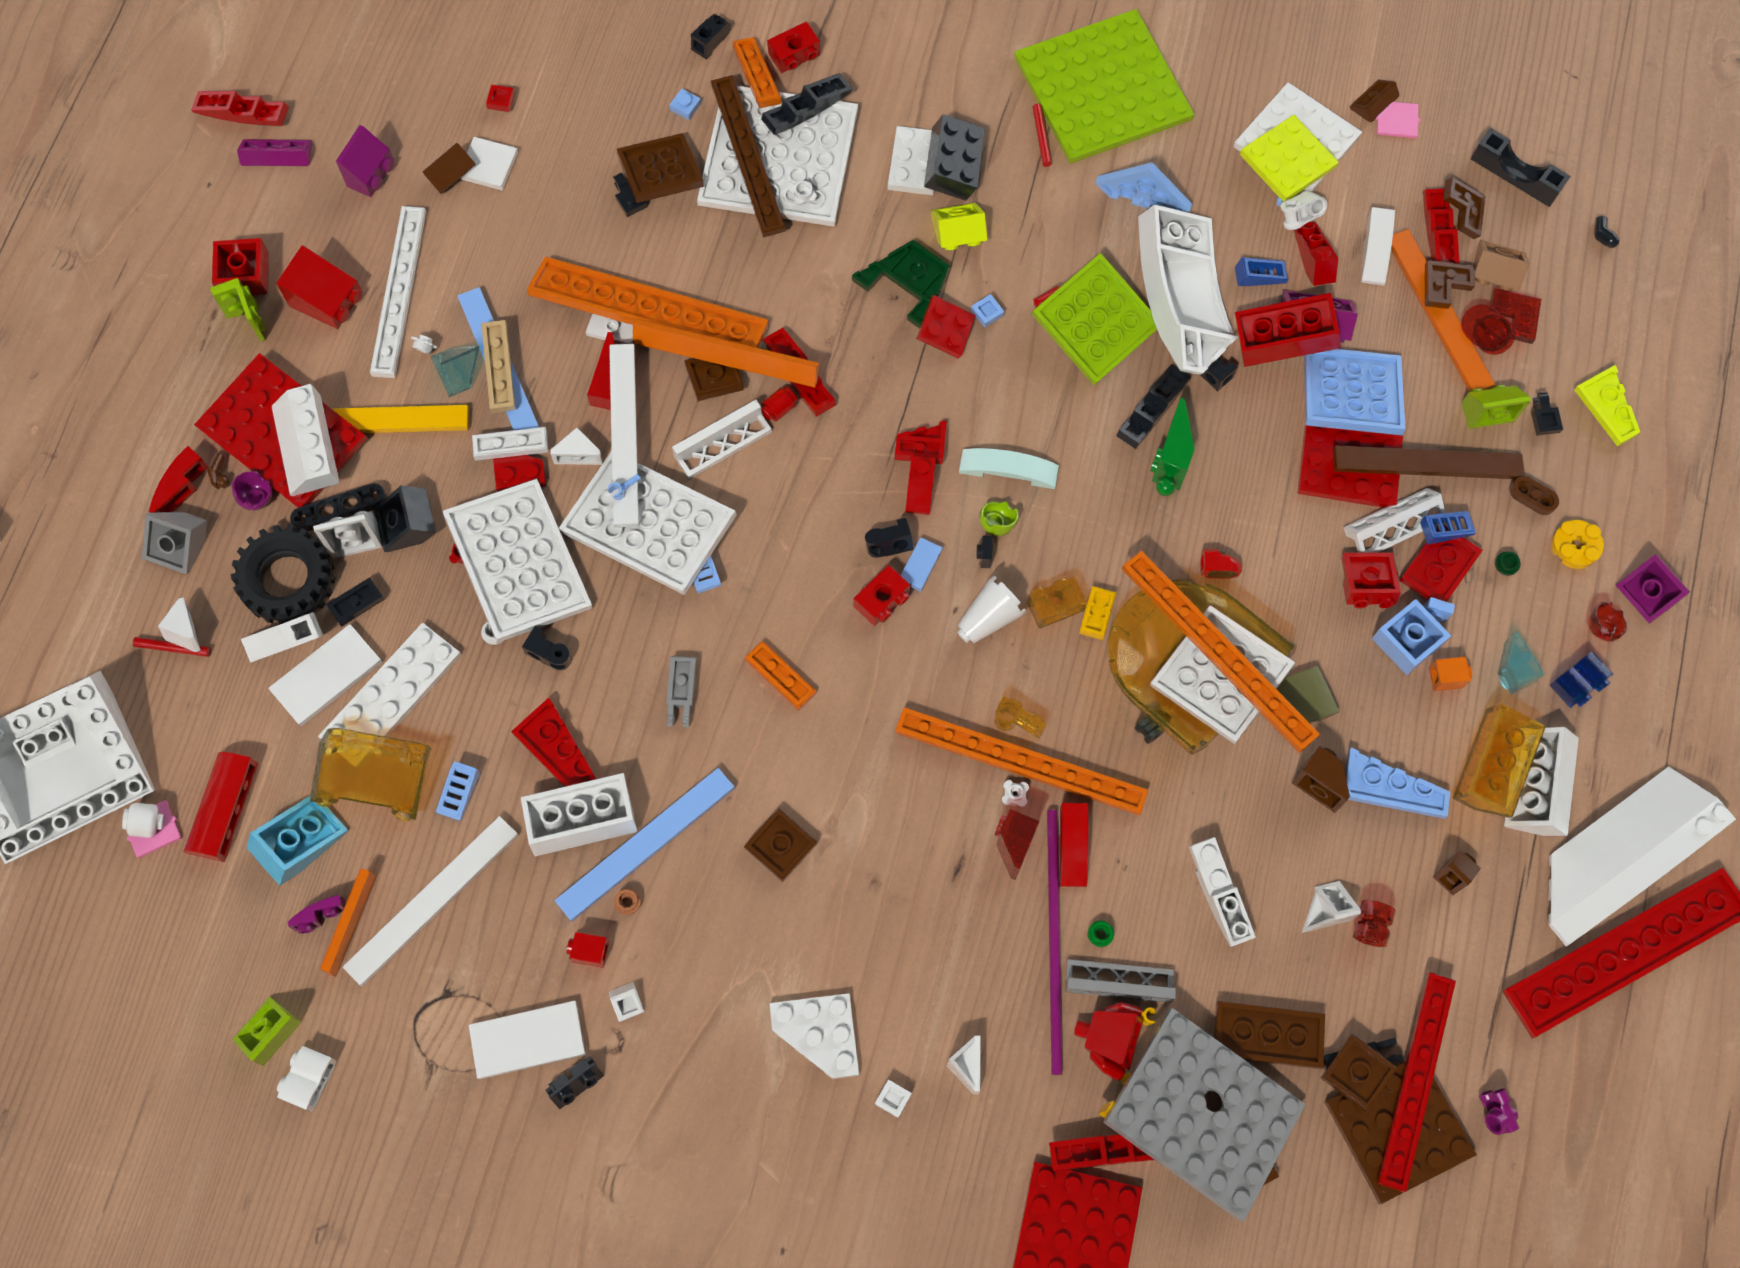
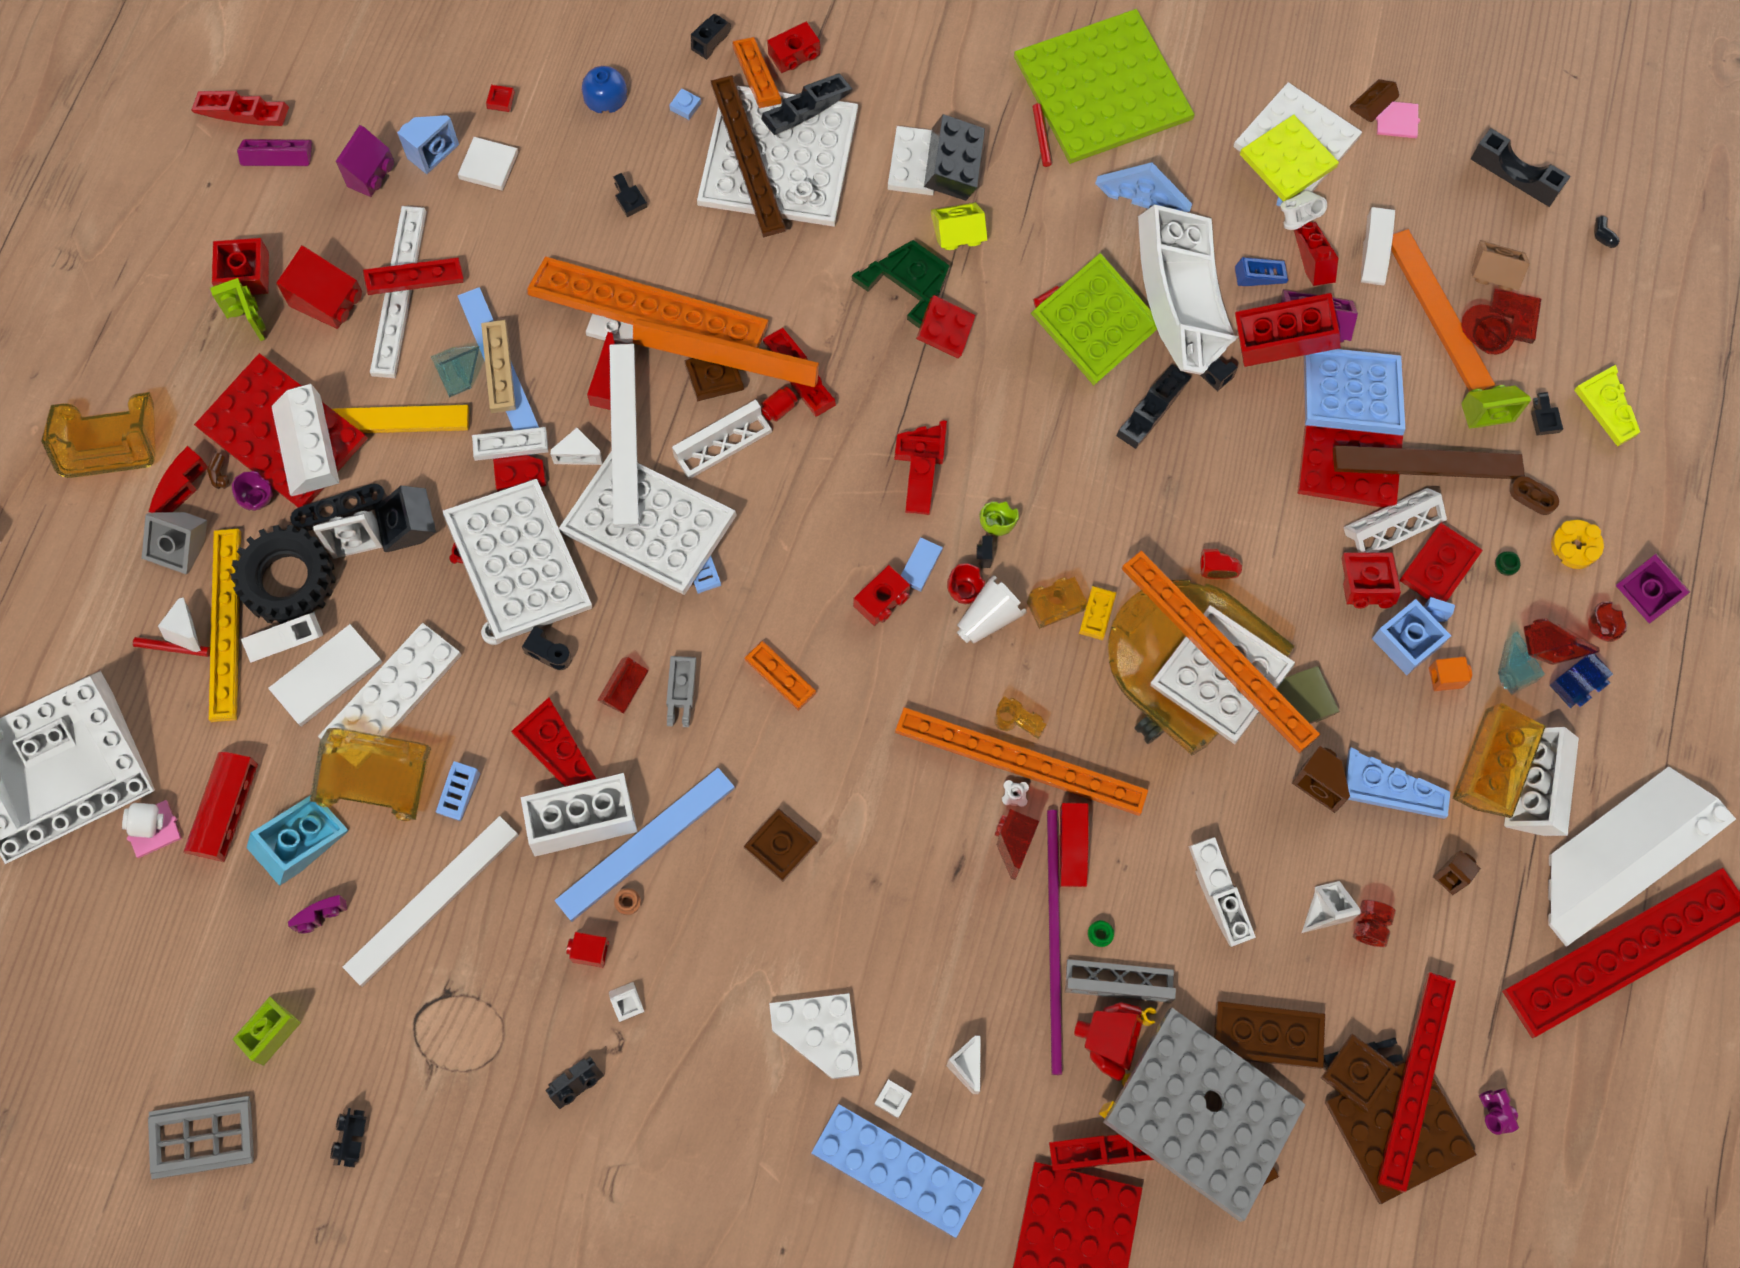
white brick [277,1046,337,1112] -> none
orange tile [320,868,376,977] -> none
black plate [326,577,385,627] -> none
white plate [410,334,437,354] -> none
reddish brown slope [423,143,476,194] -> none
white tile [469,1001,586,1079] -> none
light blue hand [607,474,641,500] -> none
reddish brown plate [617,133,704,203] -> none
black leg [865,518,914,558] -> none
light aqua slope [959,448,1059,489] -> none
light blue plate [971,294,1004,328] -> none
green slope [1150,398,1195,496] -> none
blue slope [1420,511,1476,545] -> none
red slope [1423,188,1460,264] -> none
reddish brown plate [1425,260,1475,309] -> none
reddish brown plate [1443,177,1486,239] -> none
none -> clear yellow windscreen [41,392,156,478]
none -> light grey piece [148,1096,254,1180]
none -> yellow tile [208,529,241,722]
none -> black hinge [330,1108,367,1168]
none -> red plate [363,257,463,295]
none -> light blue slope [397,115,459,174]
none -> blue cylinder [581,66,627,113]
none -> clear red slope [598,657,649,714]
none -> light blue plate [811,1104,983,1238]
none -> red hair [947,563,985,605]
none -> clear red slope [1524,618,1600,665]

